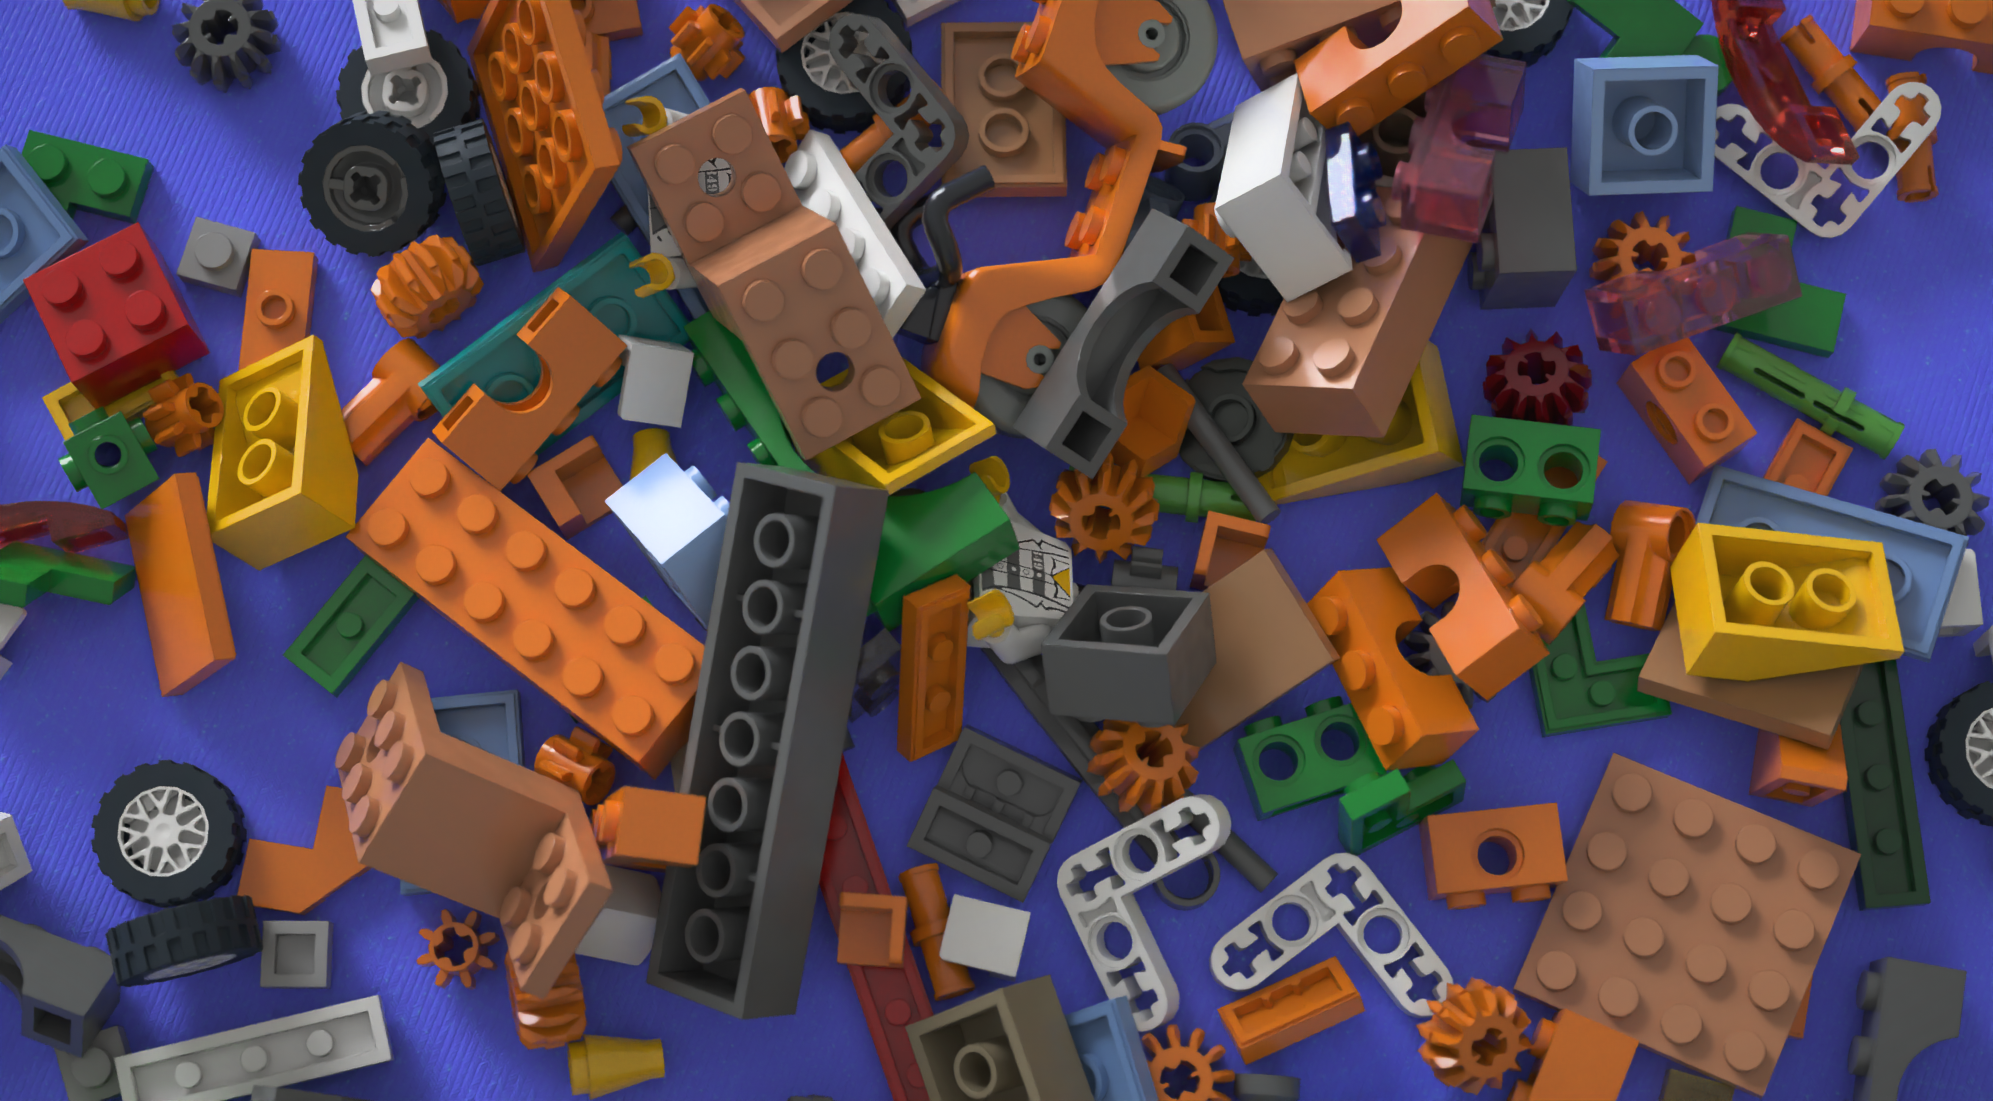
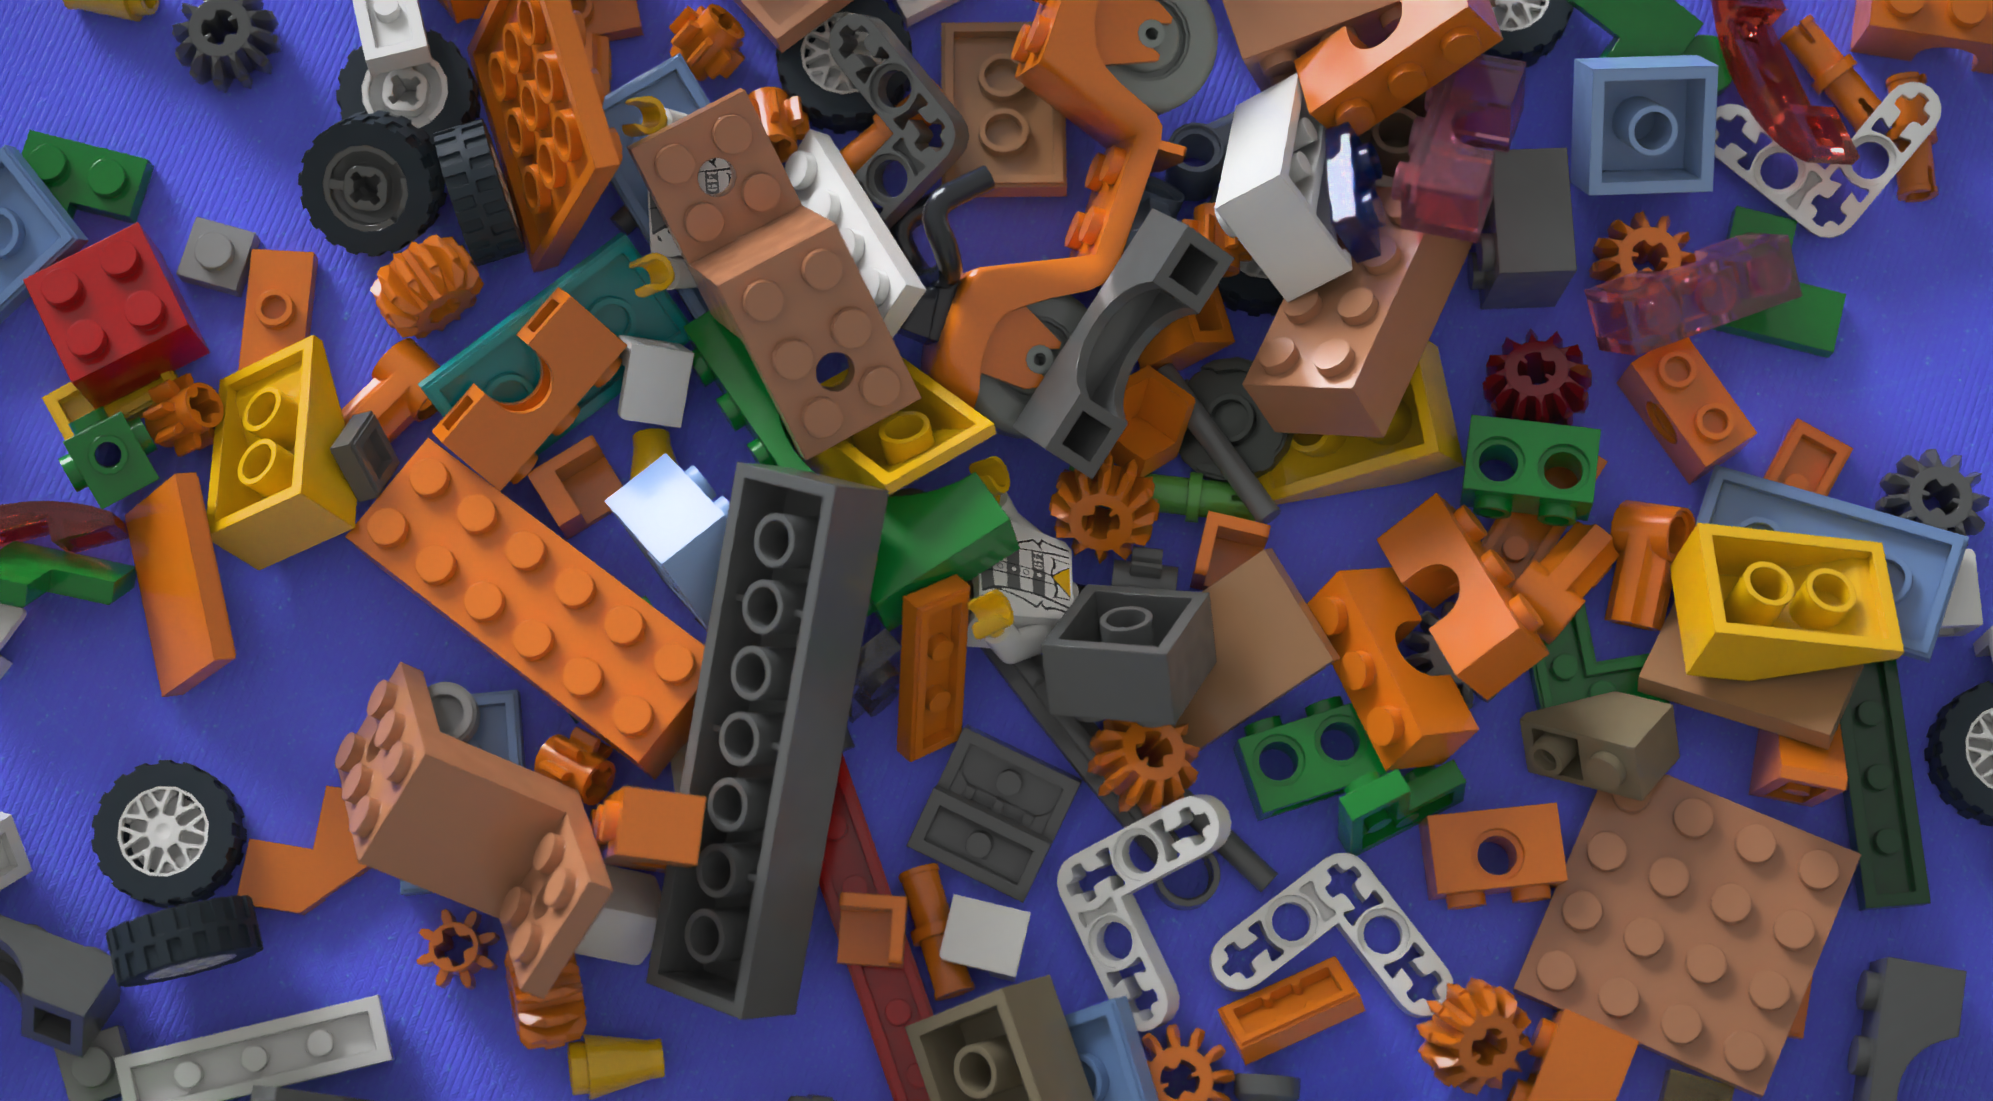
light grey plate [260,921,334,989] -> none
green plate [283,555,419,698] -> none
bright green pin [1716,332,1905,460] -> none
none -> dark grey tile [330,411,400,502]
none -> light grey tile [428,682,480,743]
none -> dark tan slope [1520,691,1680,801]

